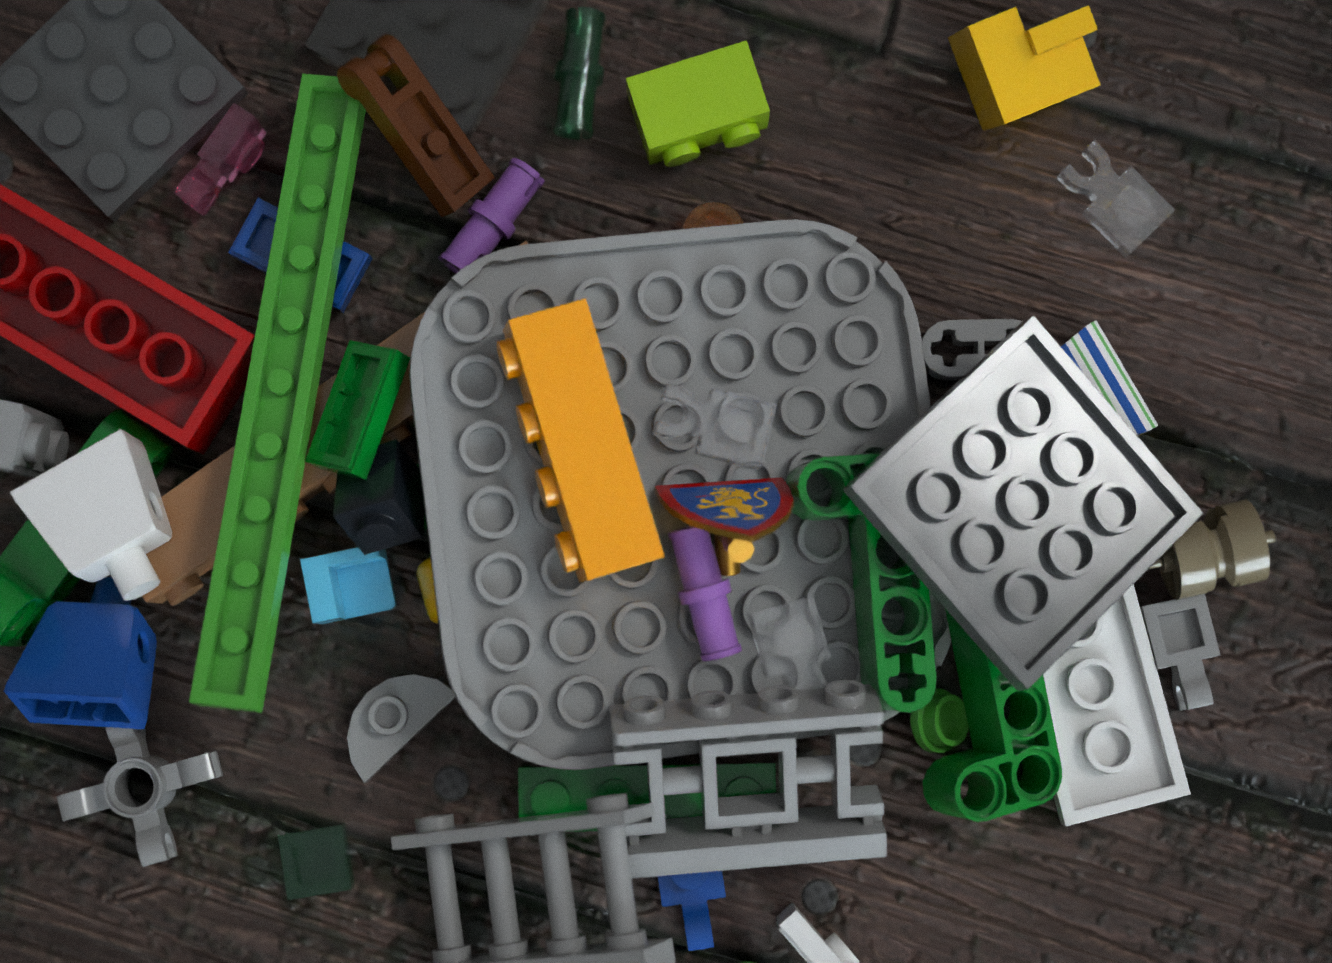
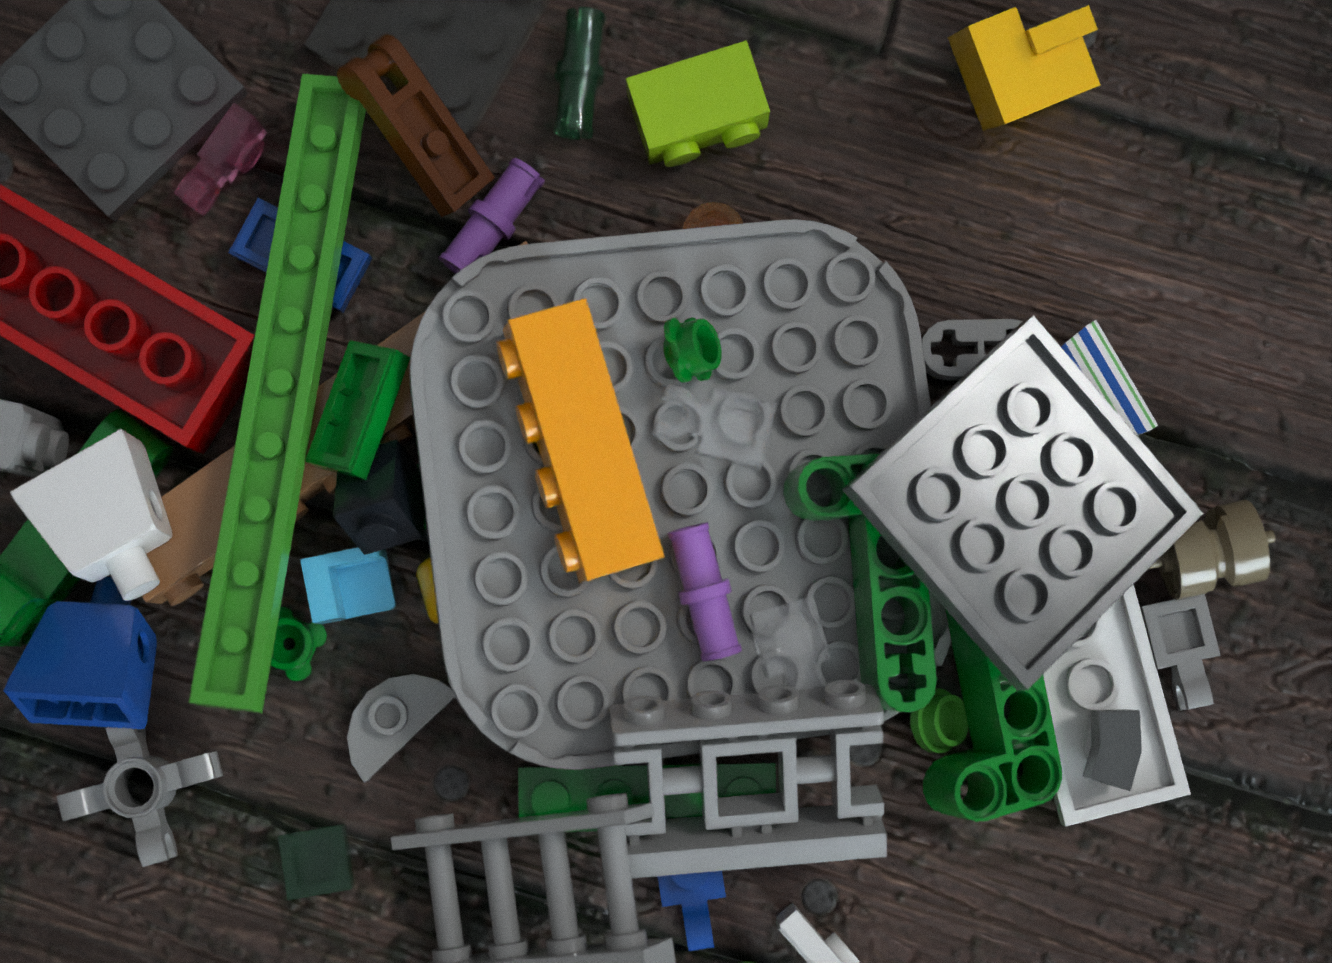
shield [654,477,794,576] -> none
clear plate [1057,140,1175,258] -> none
none -> green plate [270,607,327,681]
none -> green plate [663,317,722,383]
none -> dark grey piece [1082,709,1142,791]

